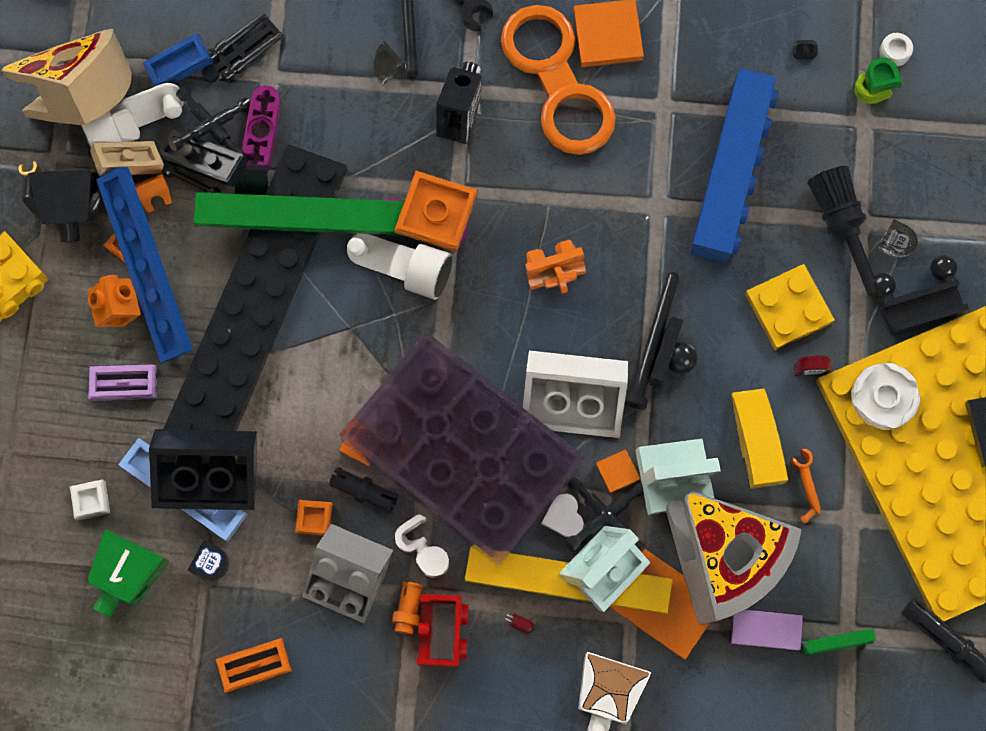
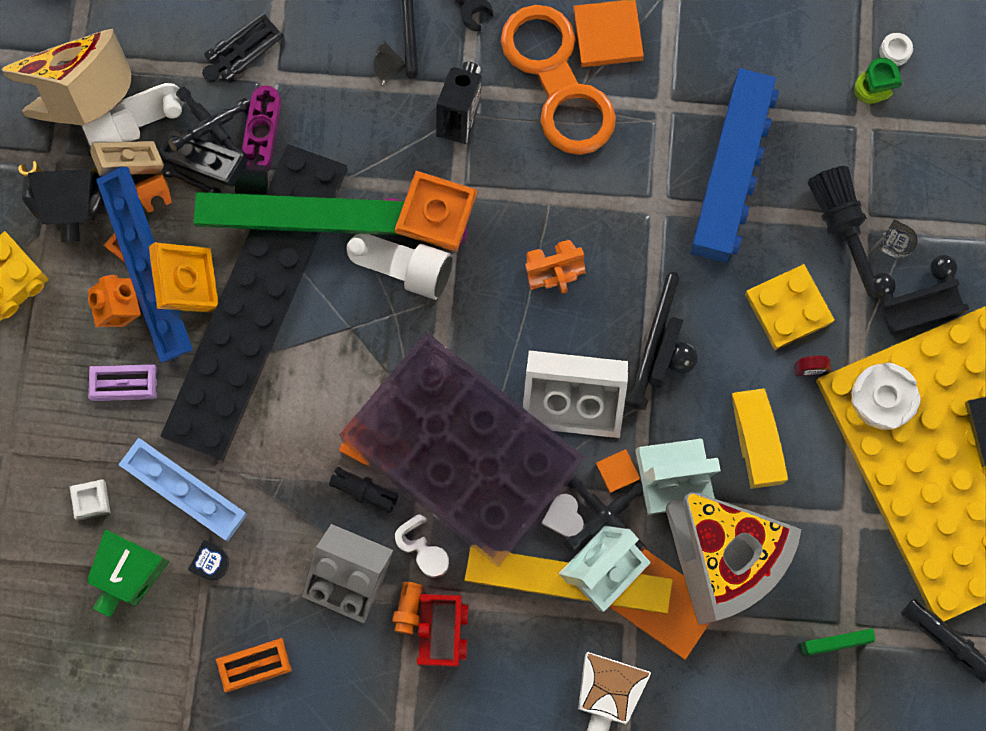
blue tile [143,33,213,87] -> none
black slope [149,429,257,510] -> none
orange tile [295,500,333,537] -> none
dark red piece [505,613,534,634] -> none
lavender tile [730,610,803,651] -> none
orange piece [790,449,821,524] -> none
black rock [793,40,818,59] -> none
none -> light orange tile [149,242,218,313]

